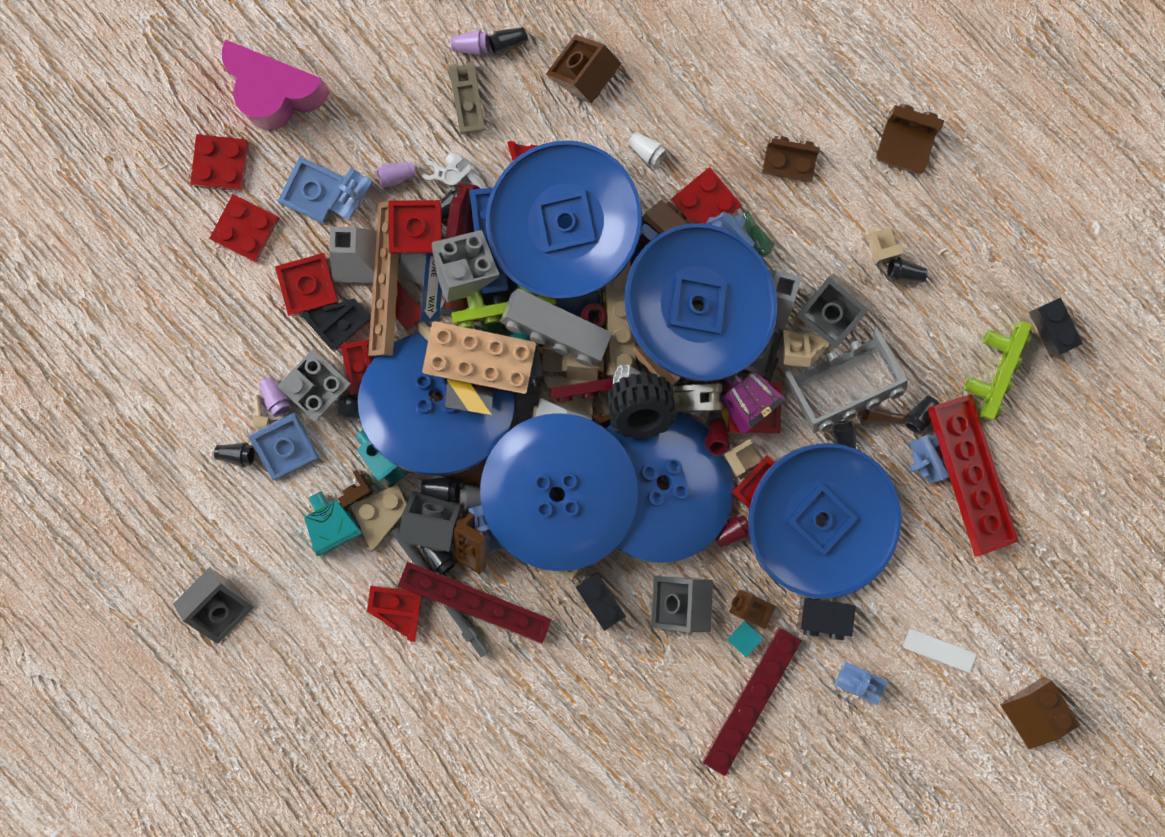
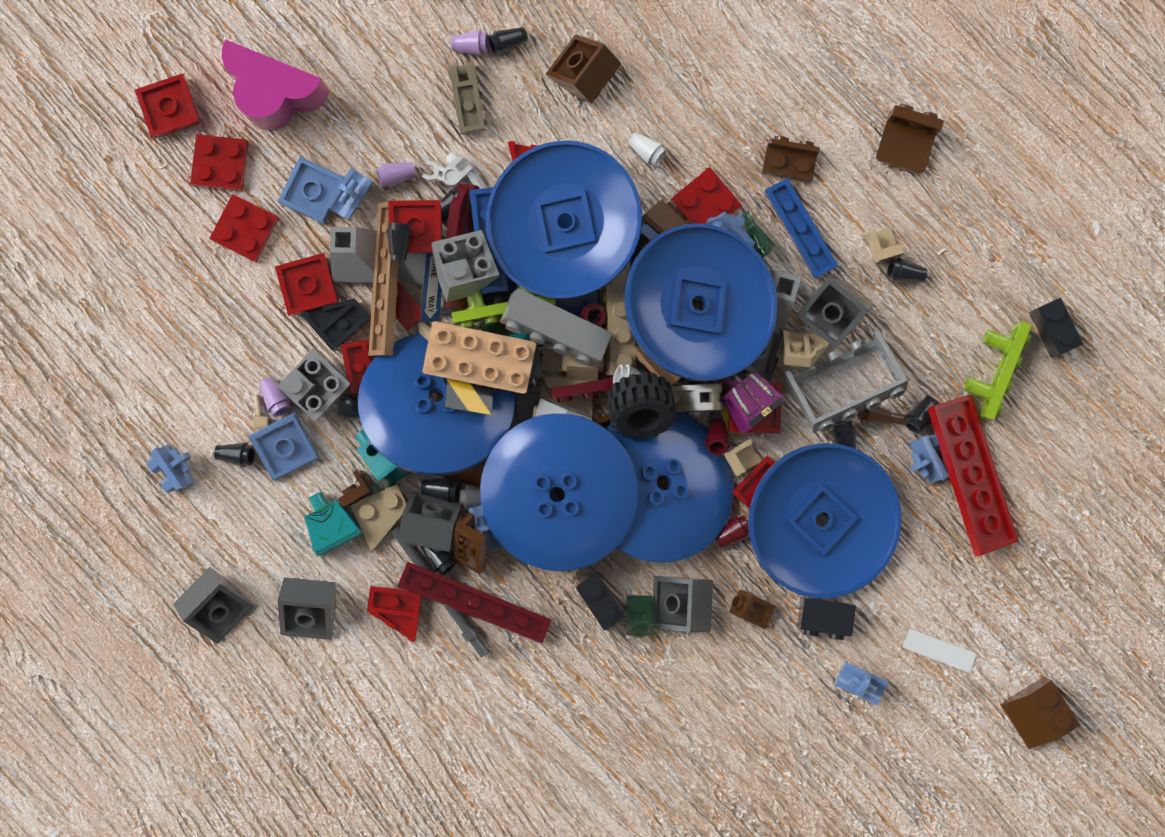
dark red plate [702,627,802,776] -> none
teal tile [726,620,763,657] -> none
none -> red plate [135,73,201,139]
none -> medium blue hips [146,444,195,493]
none -> dark grey slope [277,577,336,640]
none -> black cone [386,223,413,261]
none -> clear green bracket [626,596,653,637]
none -> blue plate [764,178,838,279]

